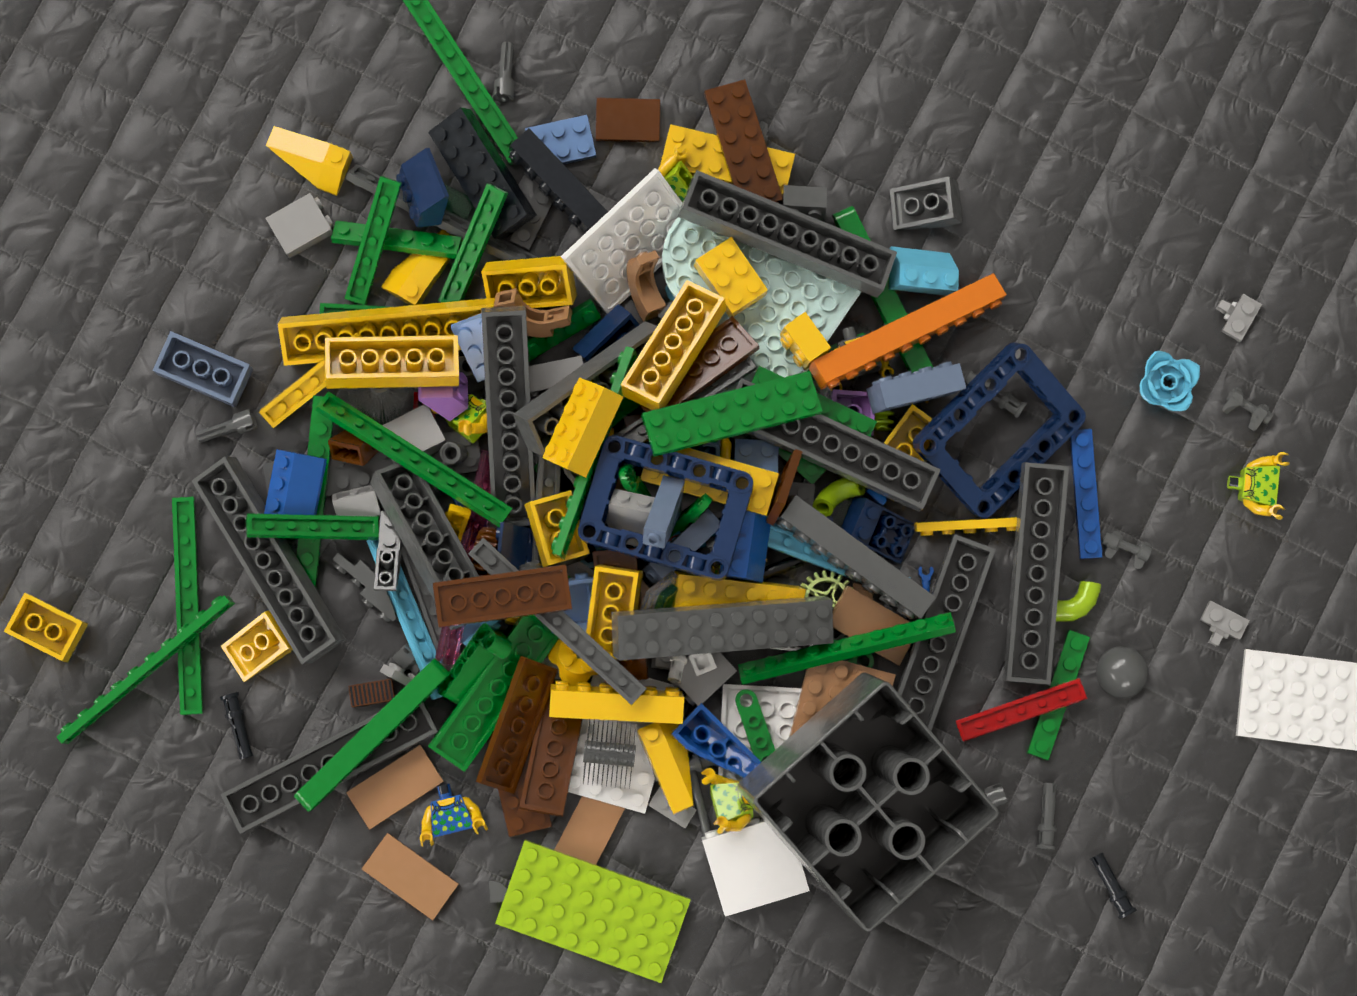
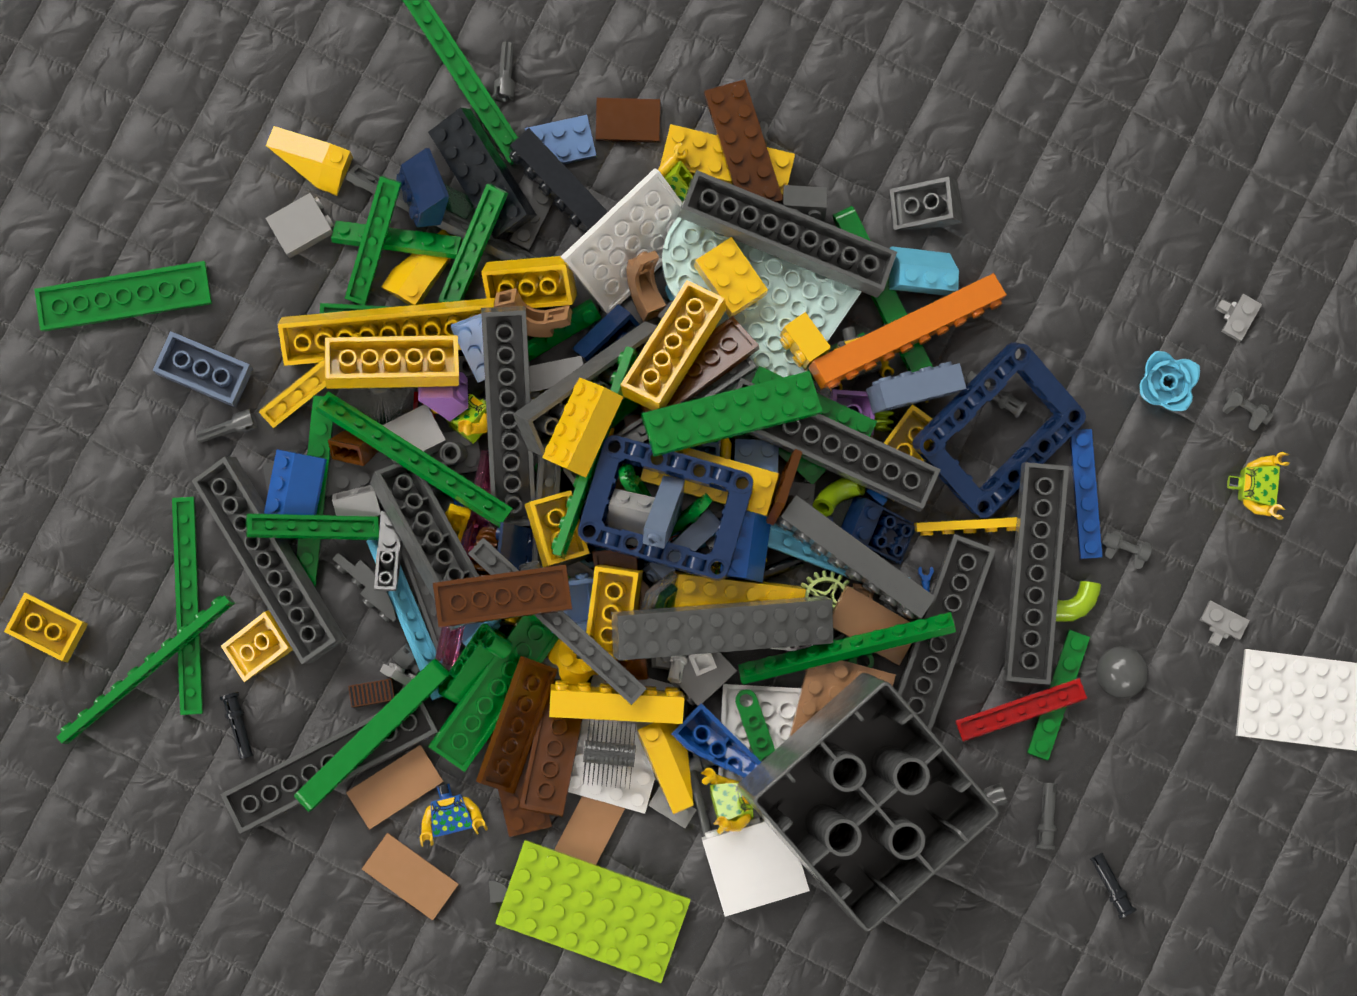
none -> green plate [34,261,212,332]

